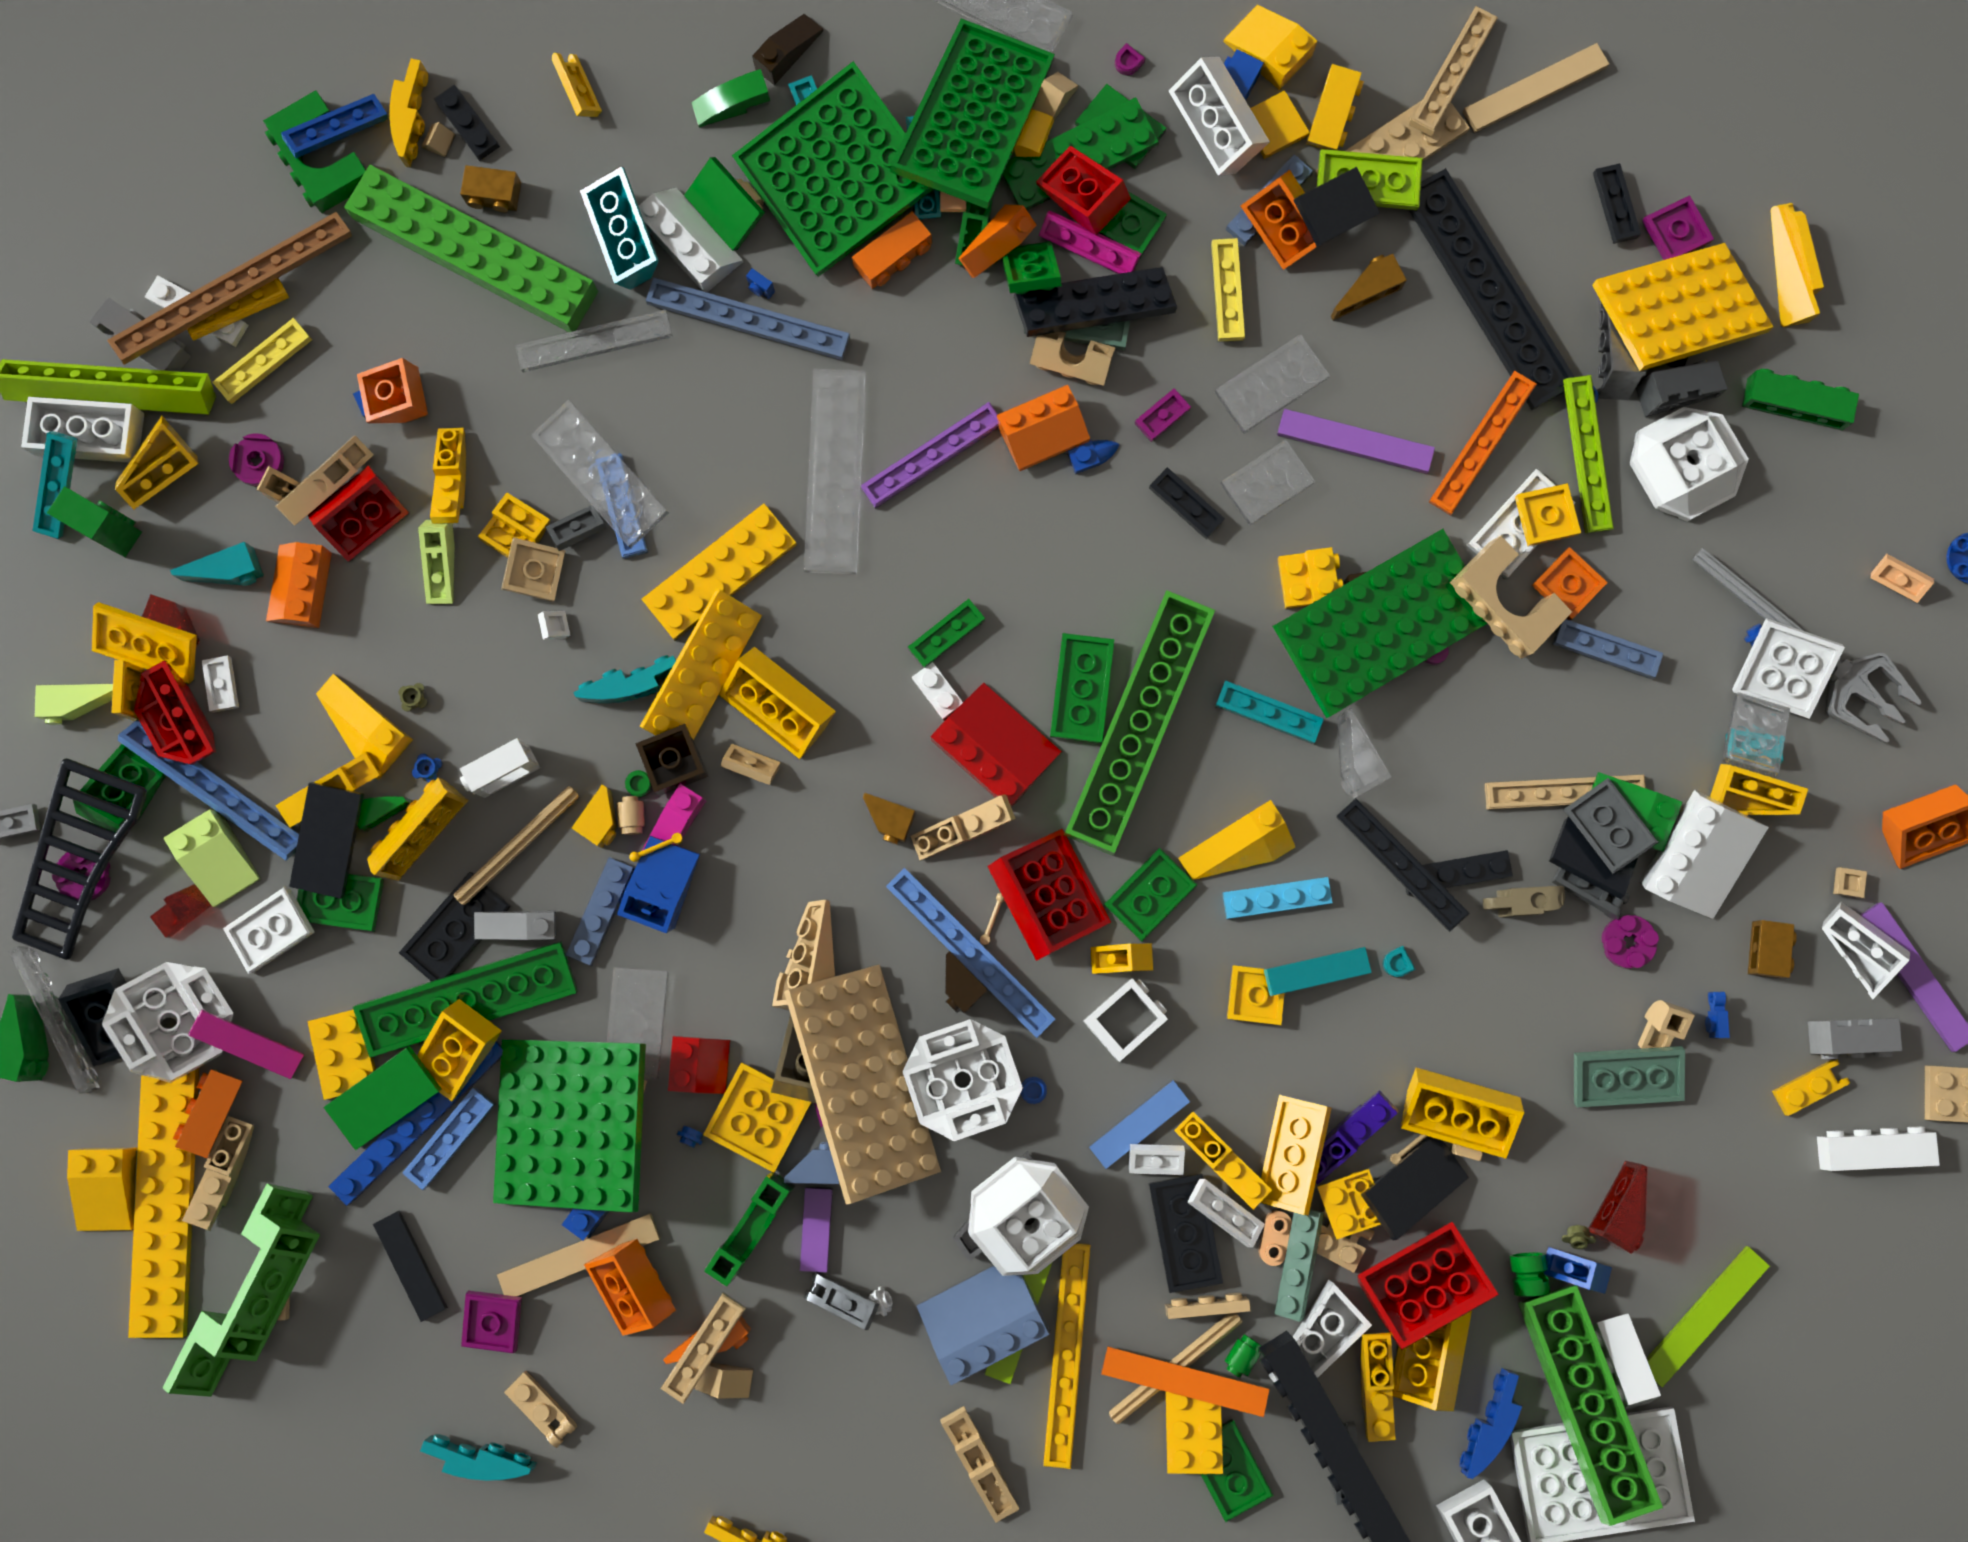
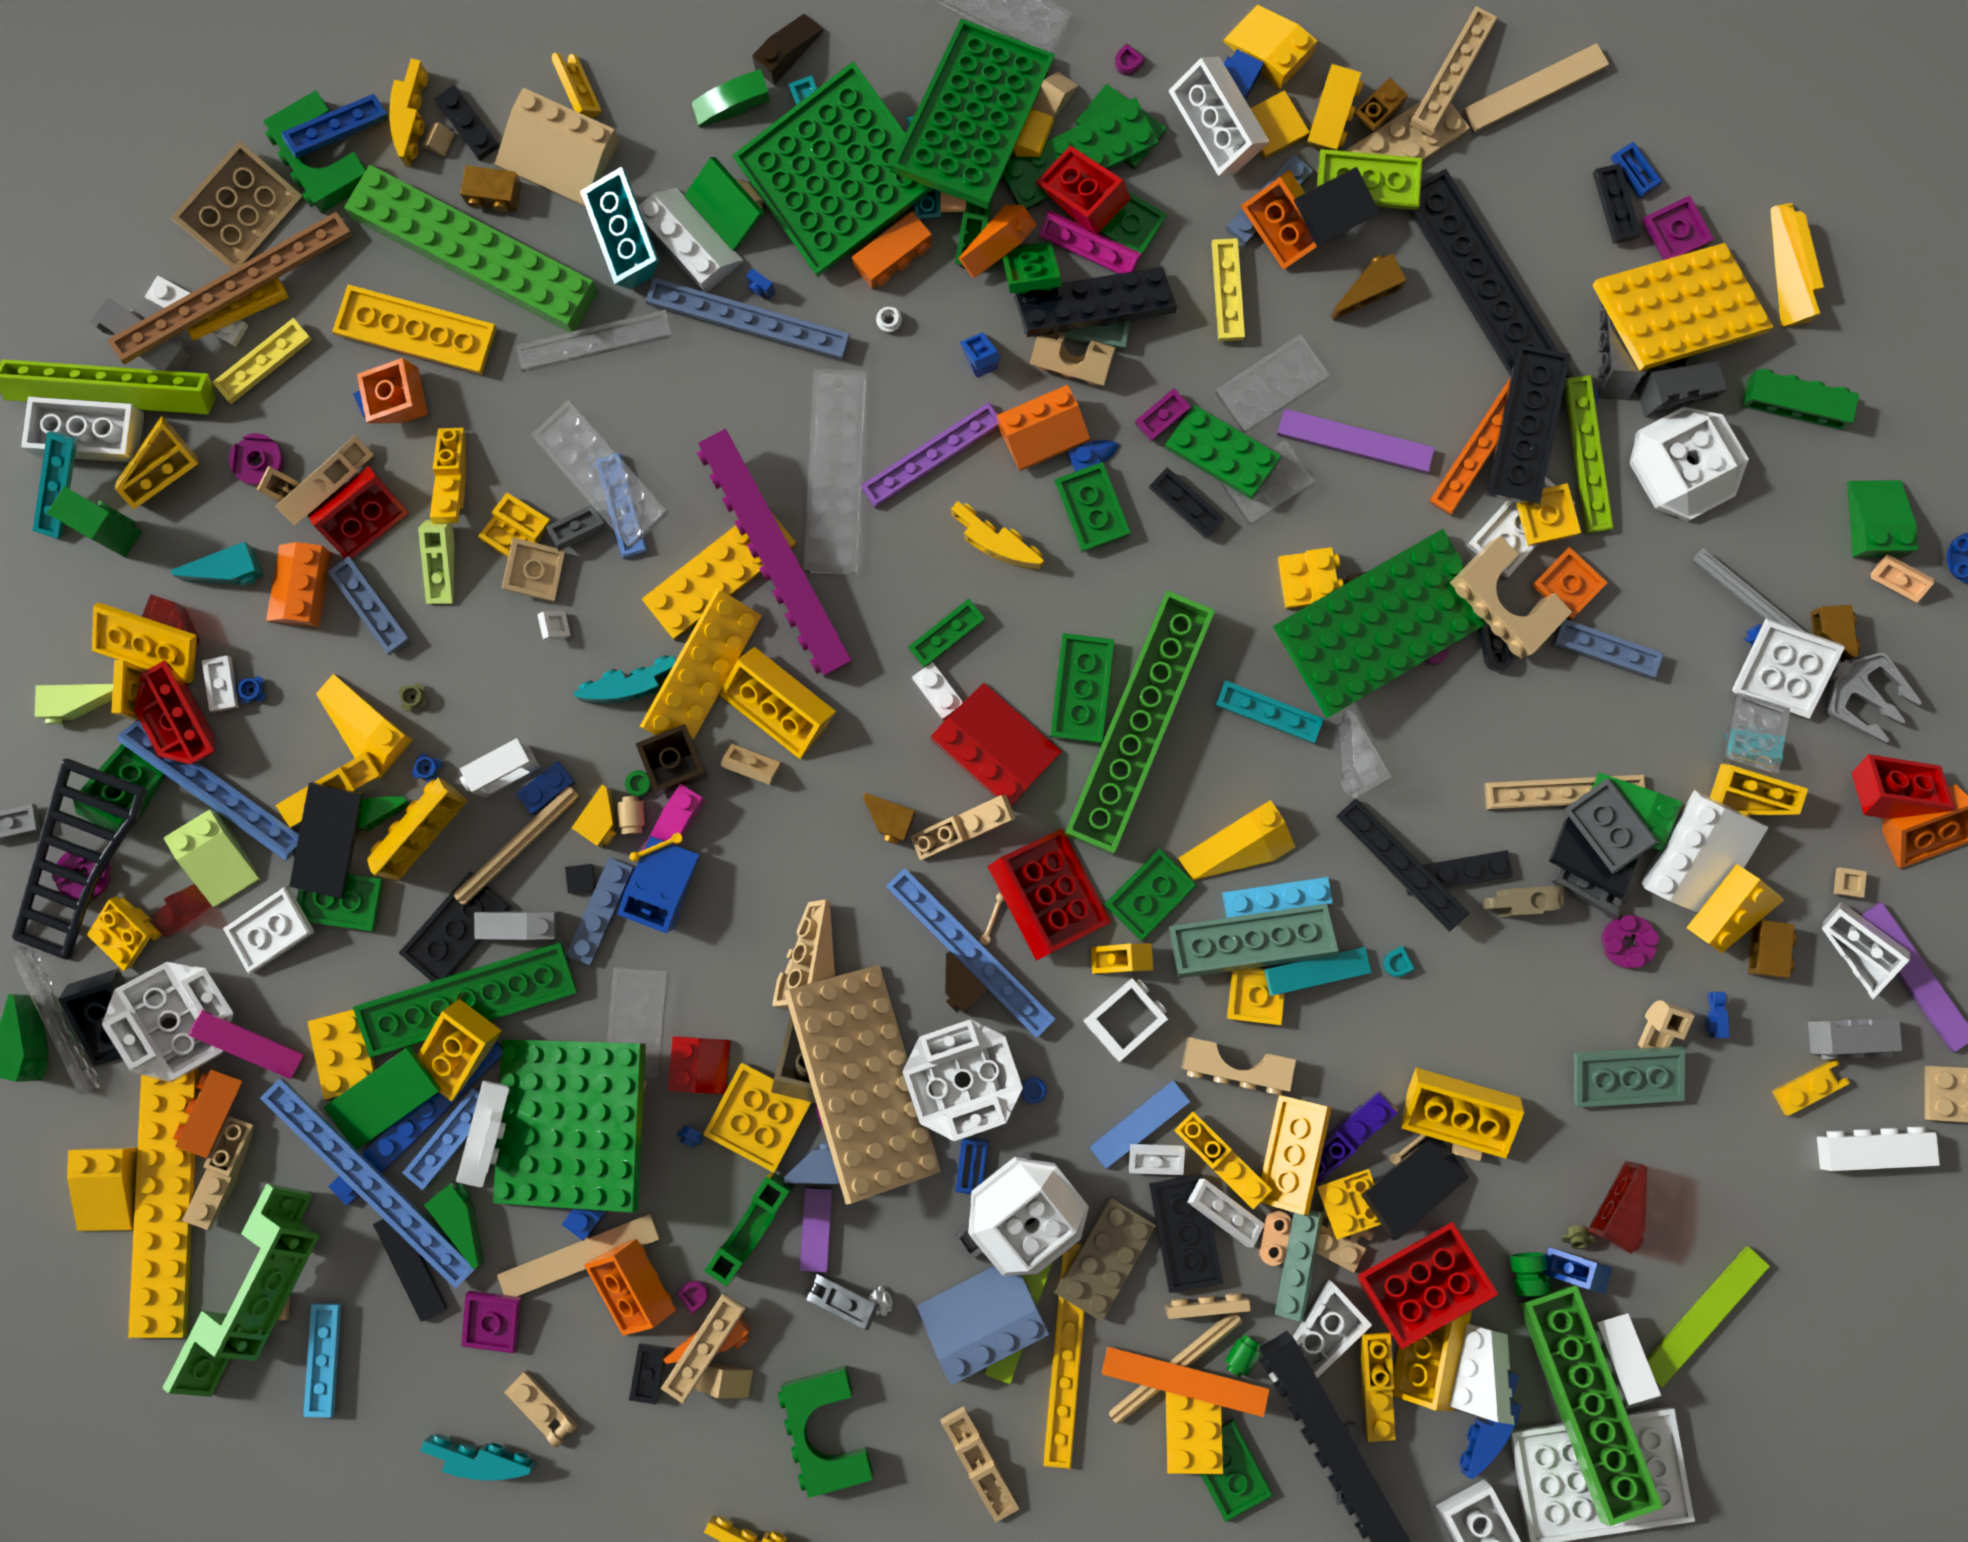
none -> yellow plate [87,896,162,971]
none -> tan slope [171,140,302,270]
none -> blue plate [238,676,266,704]
none -> medium blue plate [260,1077,475,1289]
none -> medium azure plate [303,1303,342,1418]
none -> sand blue plate [327,556,411,656]
none -> yellow plate [332,284,497,375]
none -> green slope [424,1182,485,1270]
none -> white bracket [456,1081,509,1187]
none -> tan slope [495,87,620,207]
none -> blue plate [516,761,576,815]
none -> black tile [565,864,596,894]
none -> black plate [629,1343,667,1405]
none -> magenta tile [676,1280,709,1314]
none -> magenta brick [696,428,852,677]
none -> green arch [778,1365,874,1498]
none -> white plate [876,307,902,333]
none -> yellow slope [951,501,1044,570]
none -> blue tile [955,1137,989,1194]
none -> blue slope [960,332,1001,377]
none -> green plate [1054,462,1131,553]
none -> dark tan plate [1054,1197,1156,1322]
none -> green plate [1165,405,1281,500]
none -> sand green plate [1169,904,1339,979]
none -> tan arch [1181,1037,1296,1096]
none -> pearl gold slope [1354,77,1408,131]
none -> white wedge [1449,1324,1514,1425]
none -> black plate [1479,622,1513,671]
none -> black plate [1486,344,1571,506]
none -> blue tile [1610,141,1663,199]
none -> yellow wedge [1687,864,1785,953]
none -> pearl gold slope [1810,605,1860,661]
none -> green slope [1847,480,1918,558]
none -> red slope [1851,754,1955,819]

